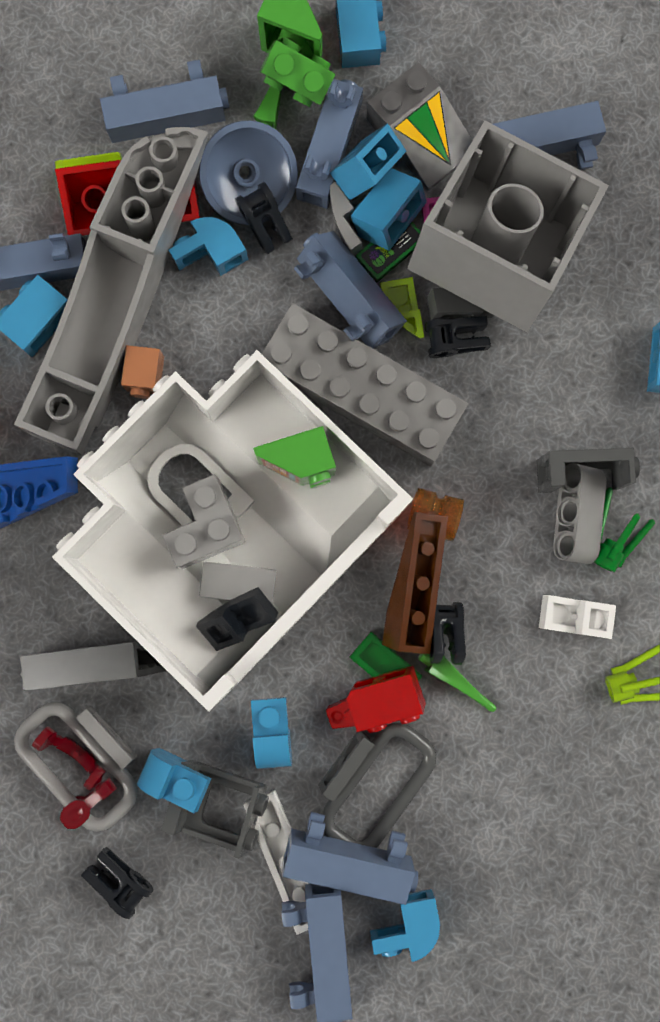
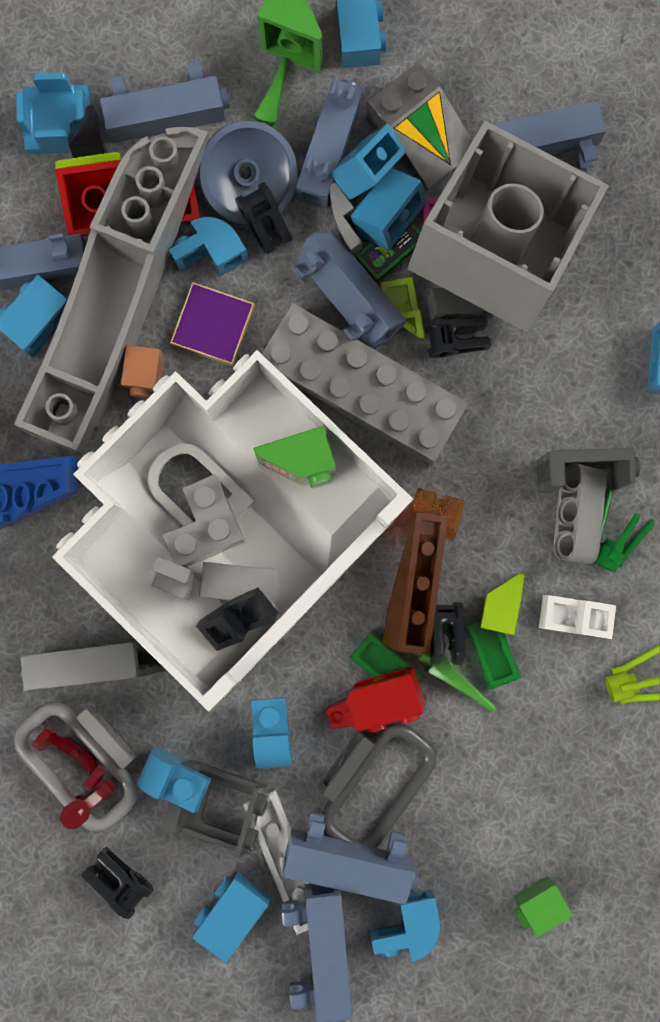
bright green brick [259,37,335,108] -> none
none -> dark azure panel [16,73,91,154]
none -> black slope [68,105,108,158]
none -> light grey slope [151,556,193,600]
none -> dark purple tile [170,282,255,367]
none -> dark azure brick [192,871,270,964]
none -> green tile [464,620,521,690]
none -> lime slope [479,573,524,635]
none -> bright green brick [513,876,573,938]

